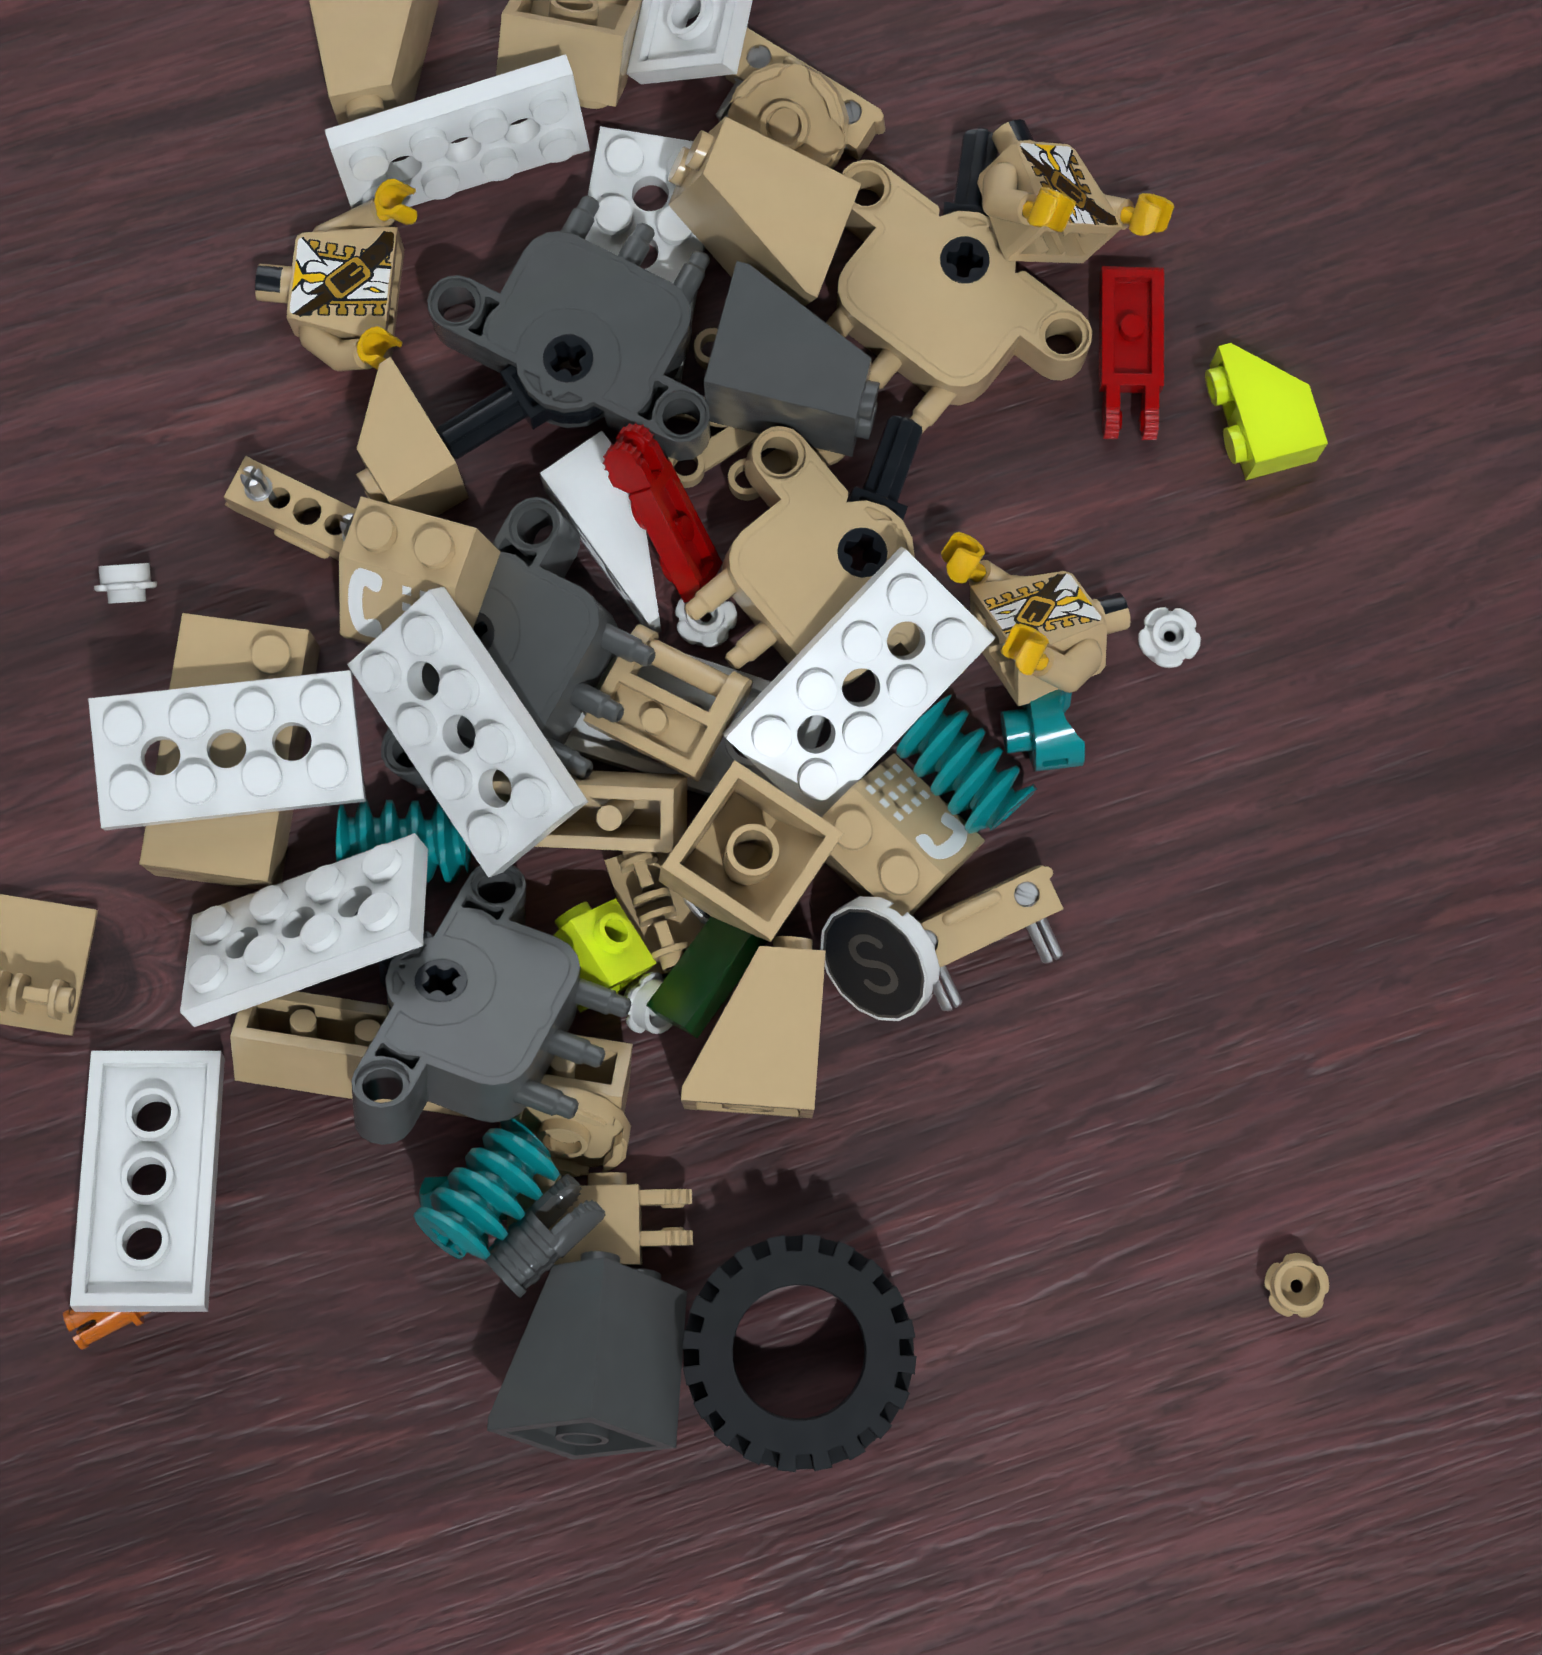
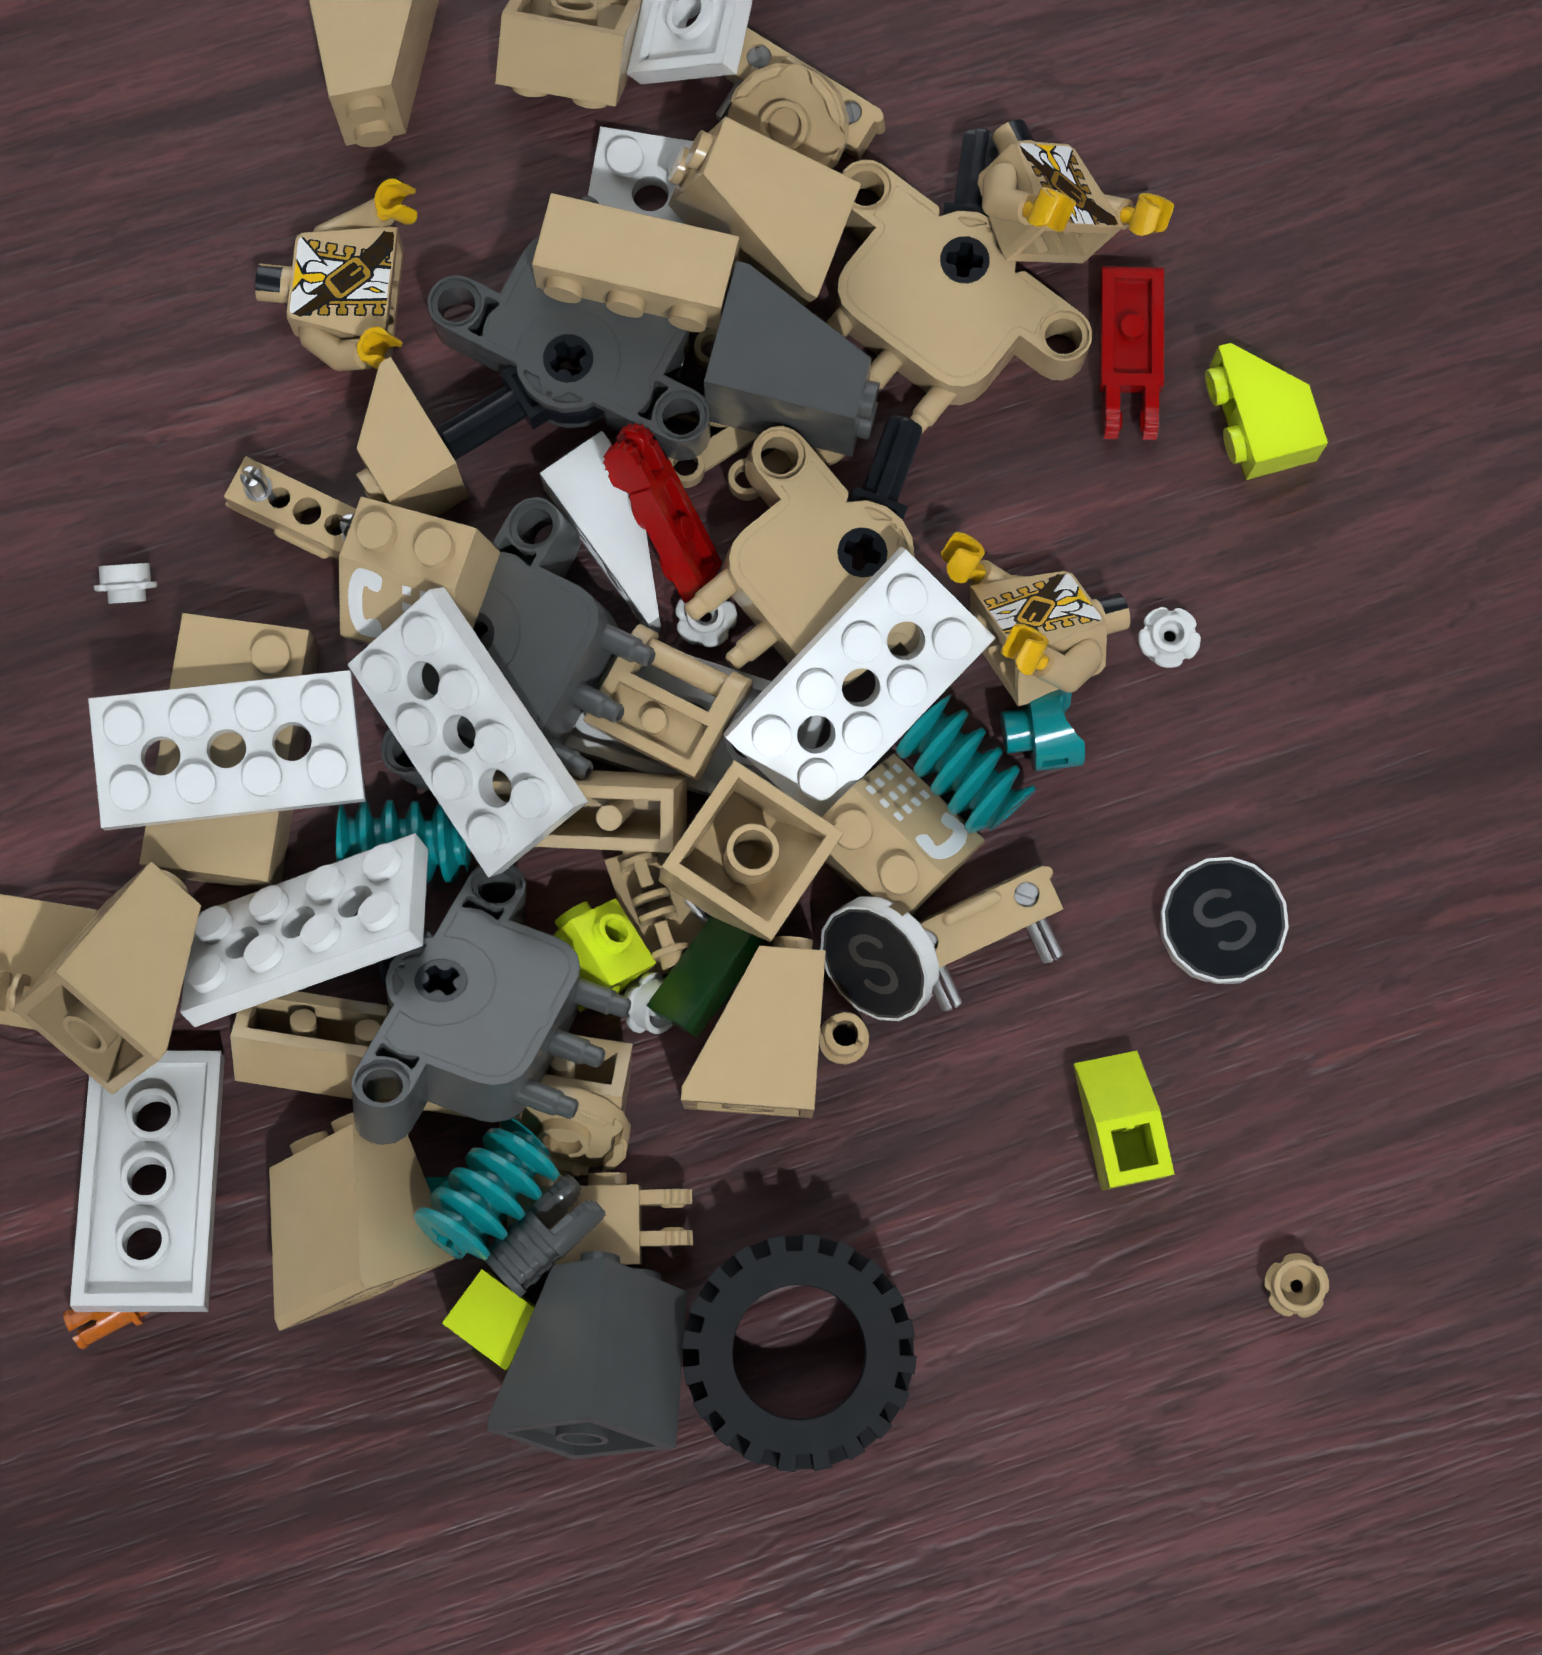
white plate [325,54,590,209] -> none
none -> tan slope [12,861,201,1095]
none -> tan slope [269,1112,456,1331]
none -> neon yellow brick [442,1269,536,1371]
none -> tan brick [532,193,739,332]
none -> tan pin [819,1012,869,1065]
none -> neon yellow slope [1073,1051,1175,1191]
none -> black tile [1159,857,1289,984]

